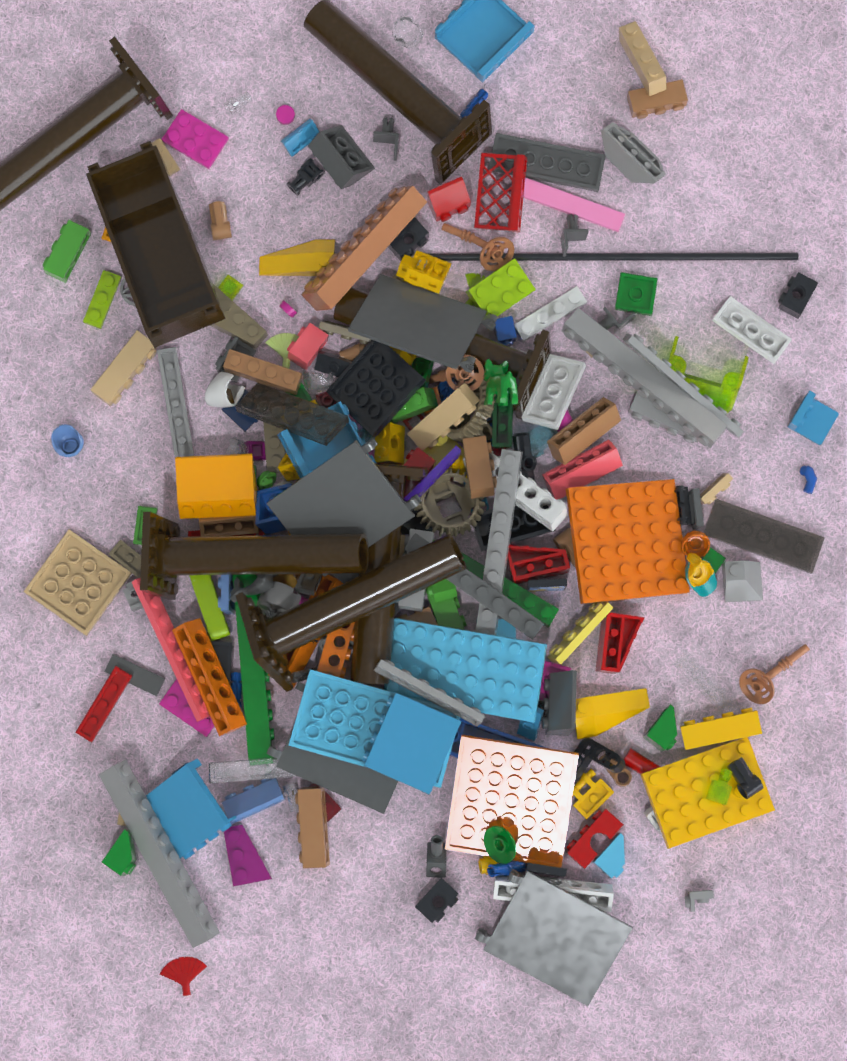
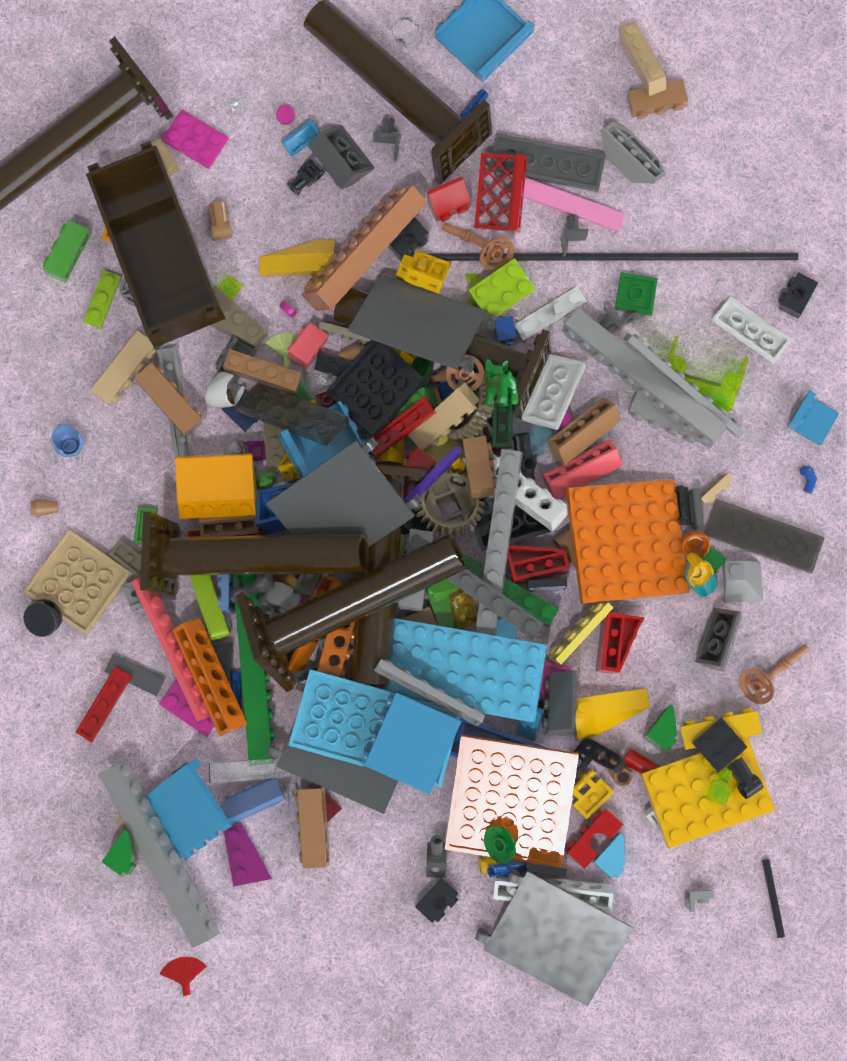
none -> black head [23,599,62,637]
none -> medium nougat cone [30,499,58,517]
none -> medium nougat brick [134,363,203,438]
none -> red tile [366,396,437,458]
none -> clear yellow bracket [449,588,477,629]
none -> black plate [692,717,748,773]
none -> dark grey slope [695,608,742,672]
none -> black bar [762,859,785,938]

